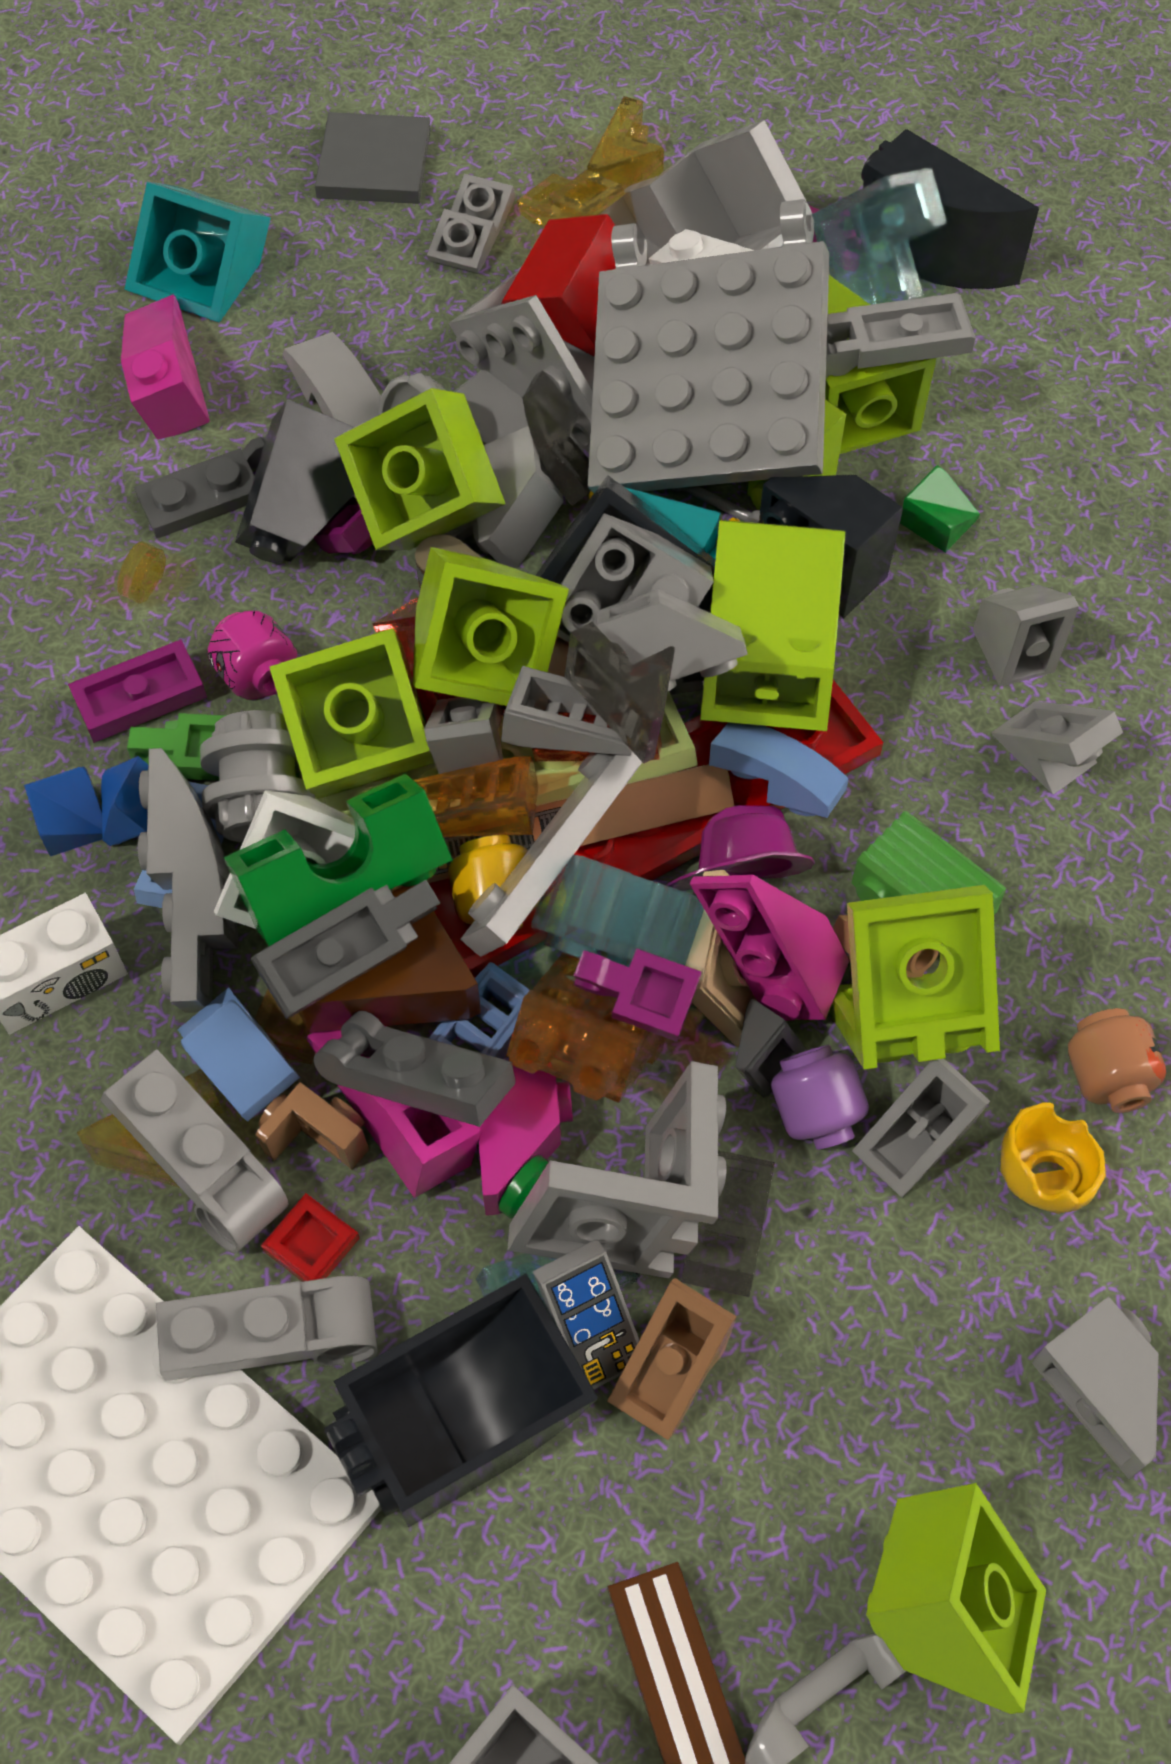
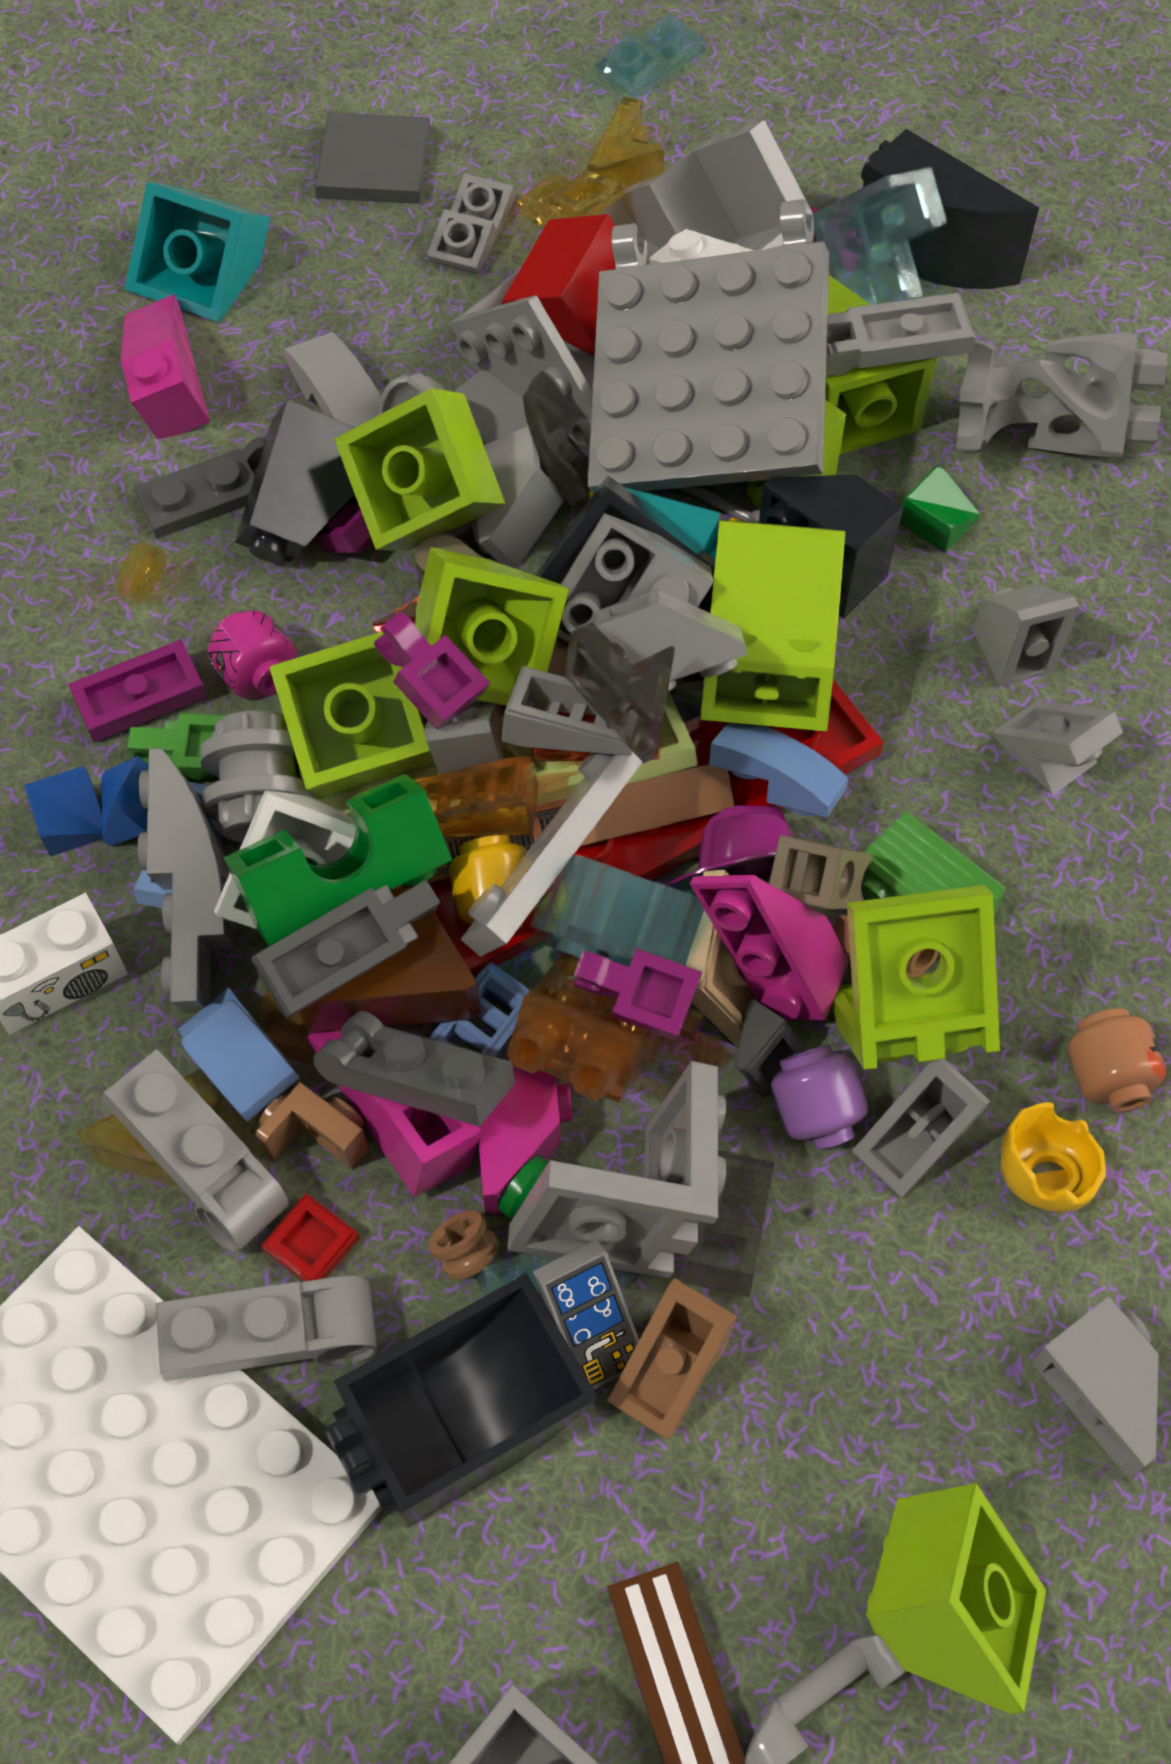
none -> magenta plate [374,611,490,730]
none -> medium nougat bush [428,1210,500,1280]
none -> clear light blue slope [595,13,706,97]
none -> dark tan leg [769,835,873,909]
none -> light grey hips [956,332,1168,457]

